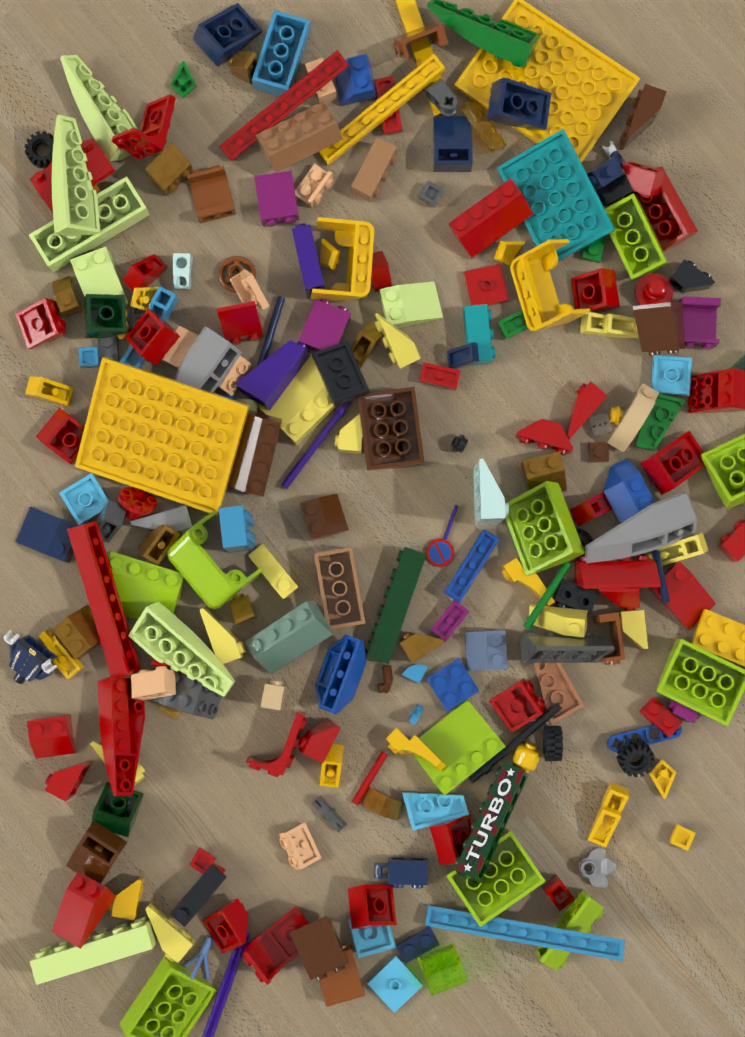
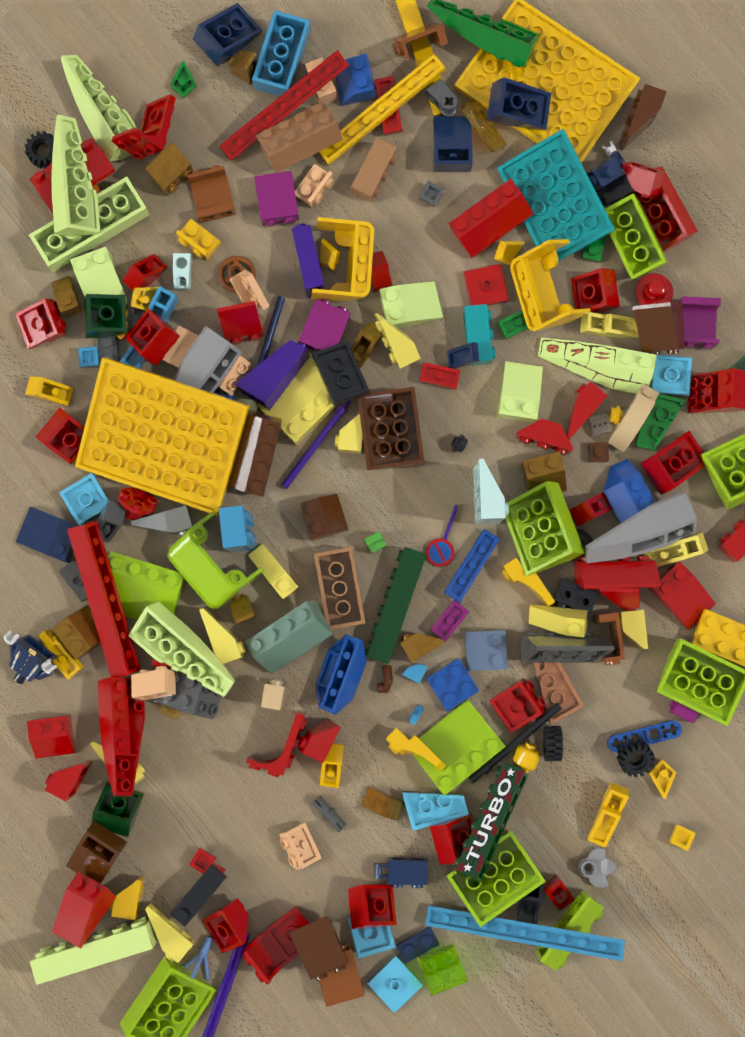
pearl gold slope [137,524,181,565] -> none
red bar [352,751,388,805] -> none
green bar [523,562,572,630] -> none
red plate [639,697,683,738] -> none
dark blue bar [651,550,670,604] -> none
black slope [669,259,715,293] -> none
none -> dark grey plate [59,560,87,602]
none -> yellow bracket [176,219,221,260]
none -> bright green piece [364,531,386,553]
none -> yellowish green slope [497,361,543,423]
none -> black brick [517,884,544,925]
none -> yellowish green wedge [537,338,657,394]

